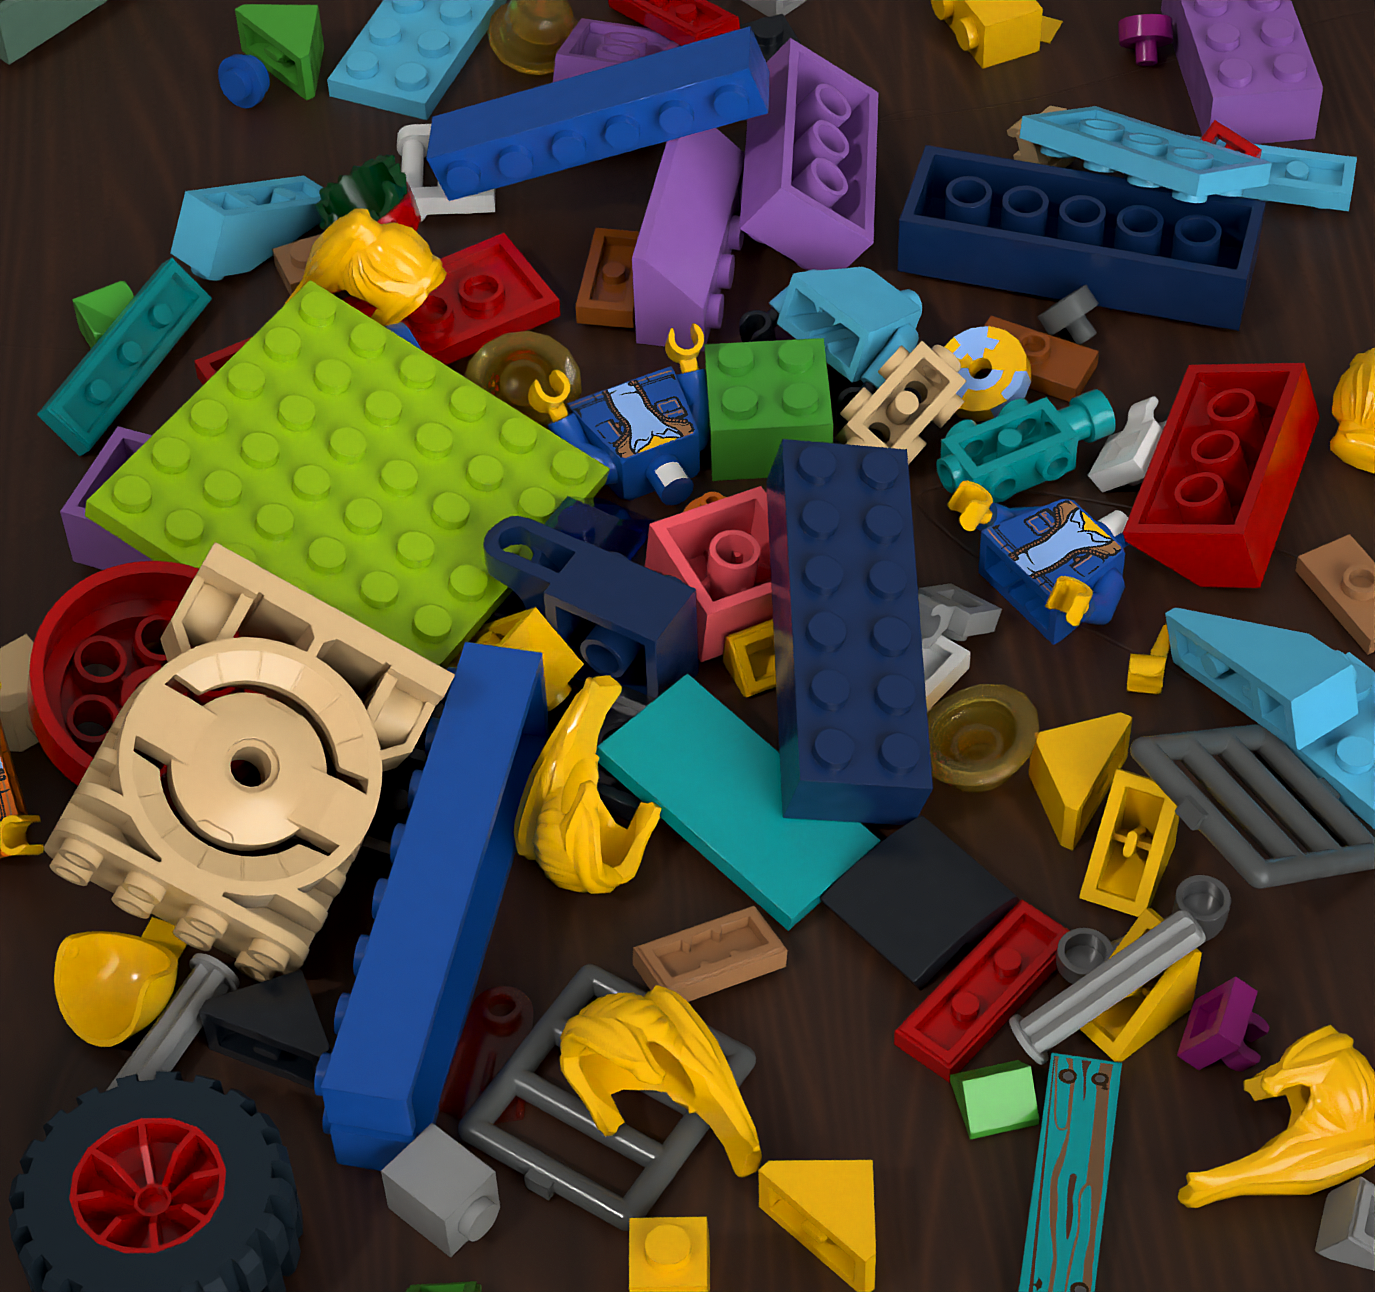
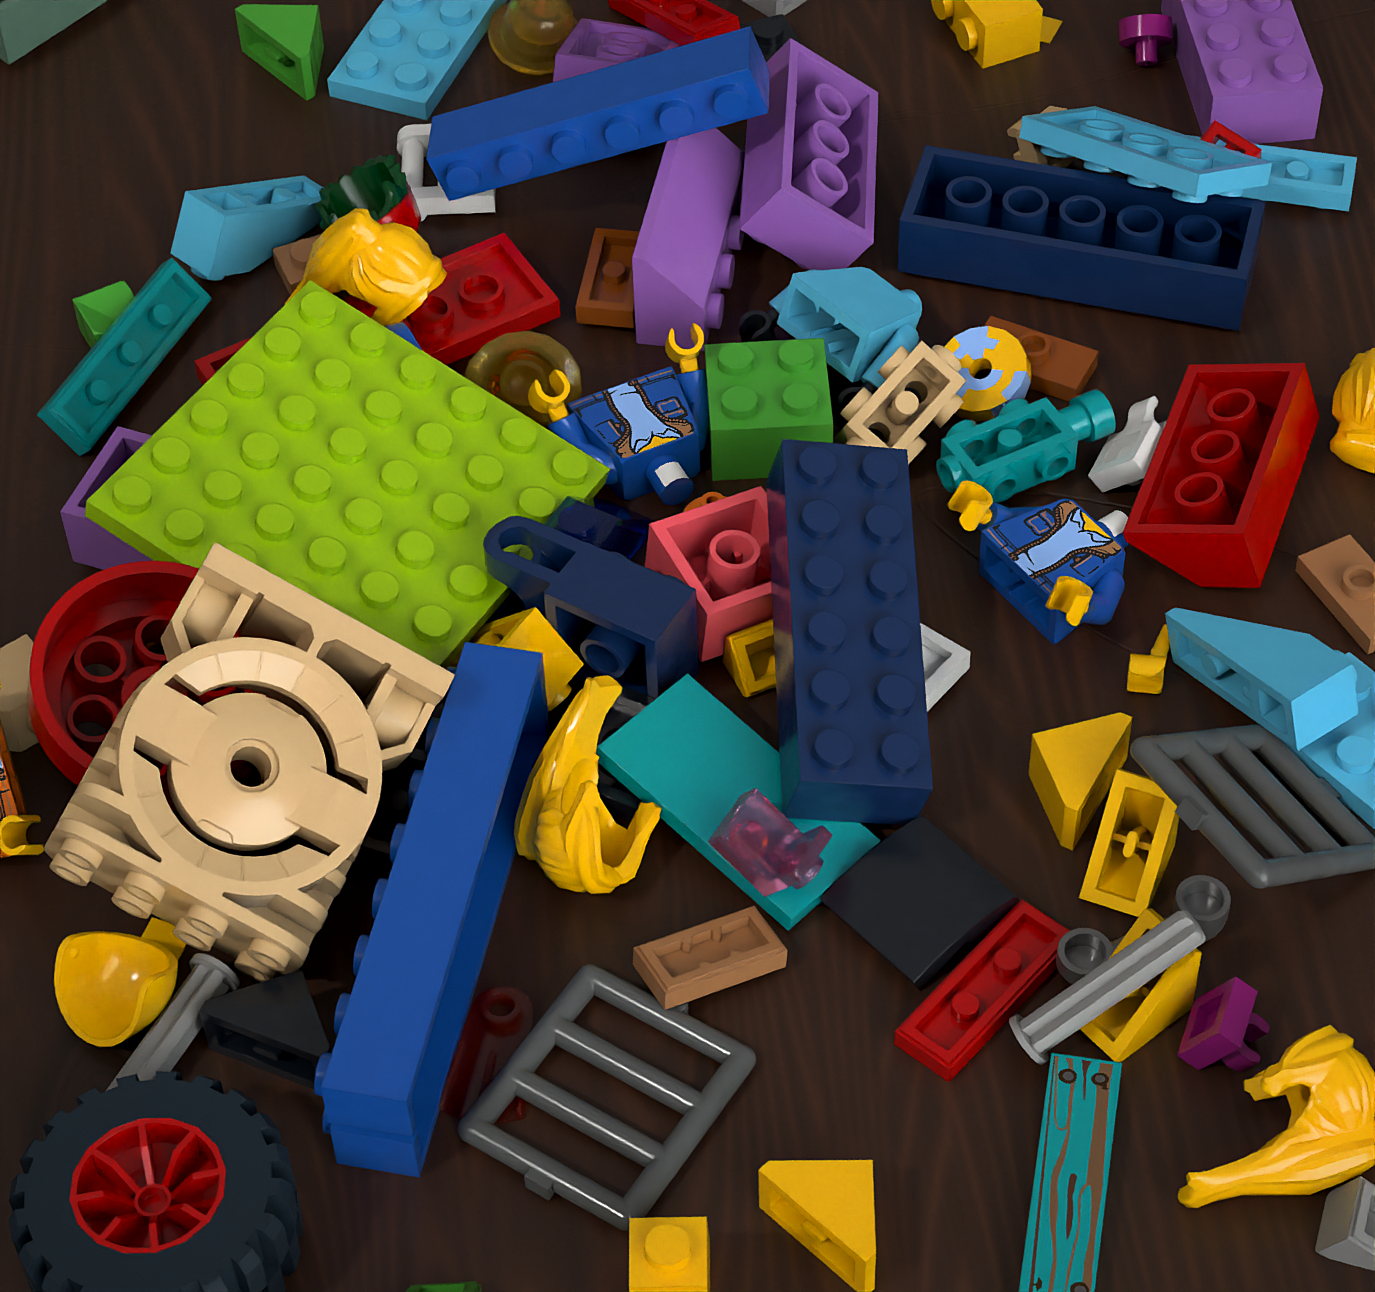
blue plate [218,54,270,108] -> none
light grey brick [381,1123,500,1258] -> none
yellow hair [560,985,762,1178] -> none
light grey plate [918,583,1002,649] -> none
clear yellow hat [927,684,1039,793] -> none
slope [950,1060,1039,1140] -> none
dark grey tile [1037,284,1099,345] -> none
none -> clear pink bracket [708,787,832,897]

